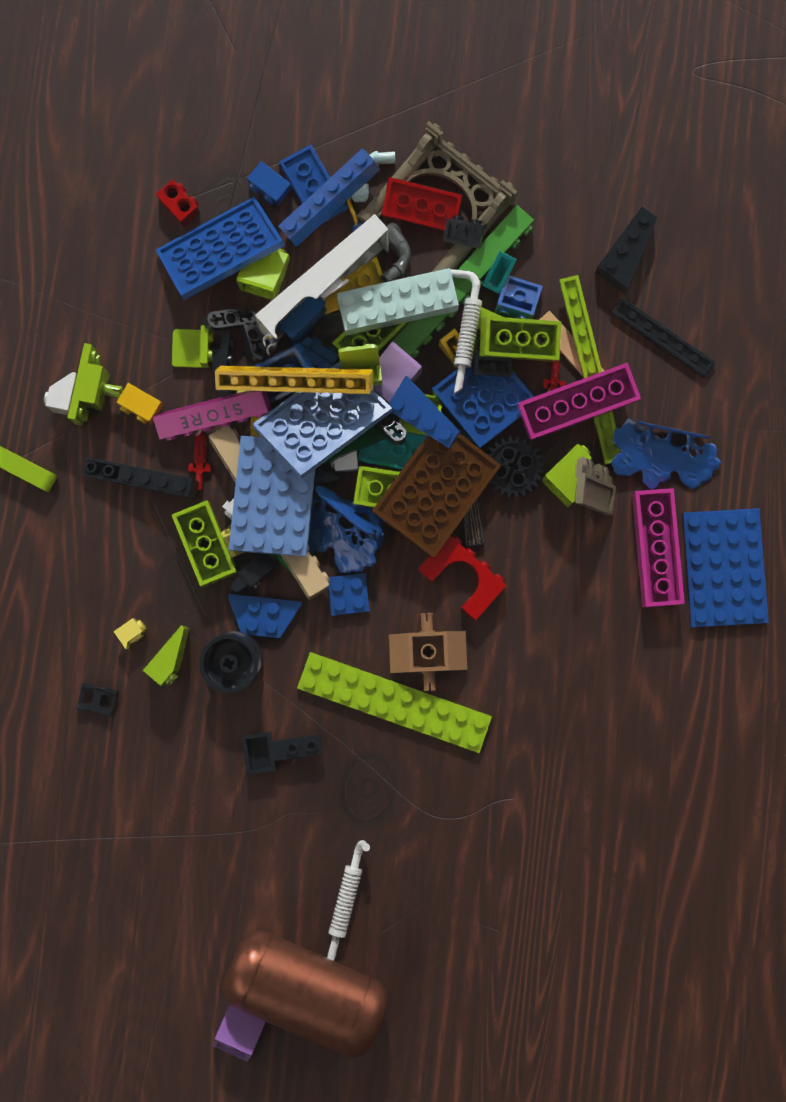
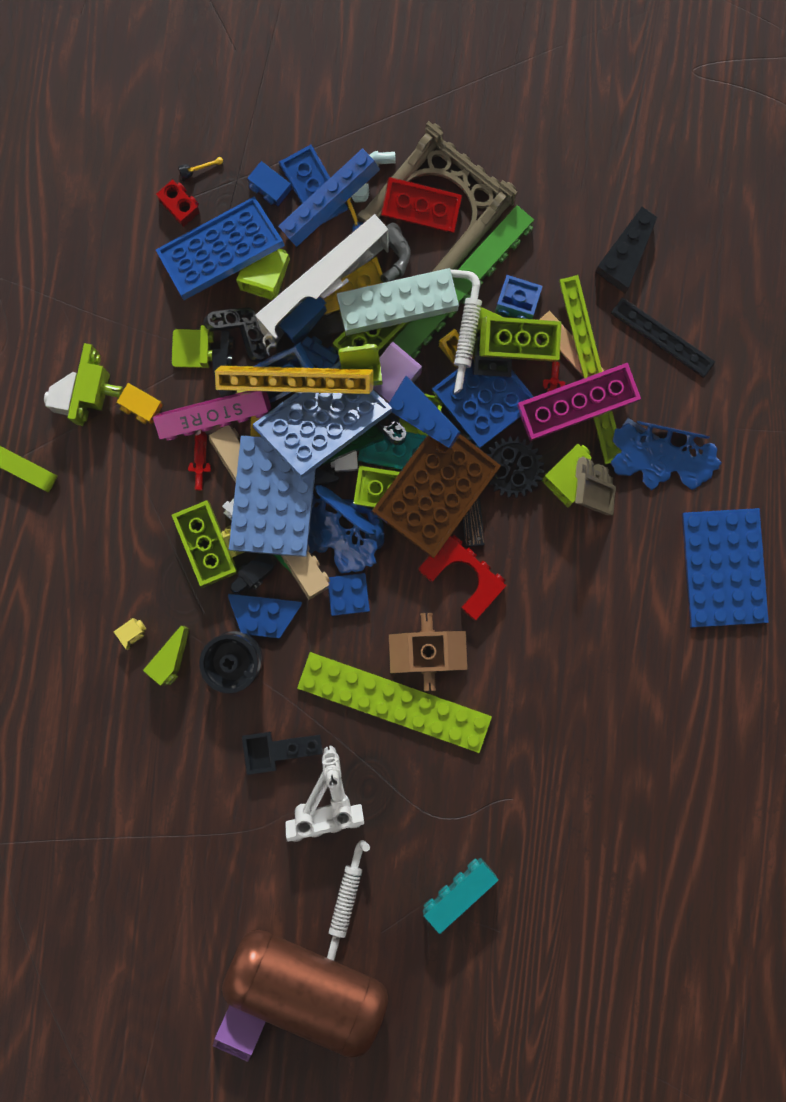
black piece [76,682,119,717] -> none
black slope [81,457,199,501] -> none
black bracket [443,215,487,248] -> none
teal slope [482,251,517,293] -> none
dark pink brick [632,488,685,608] -> none
none -> hinge [178,157,223,181]
none -> white plate [286,746,364,842]
none -> teal brick [423,858,499,934]

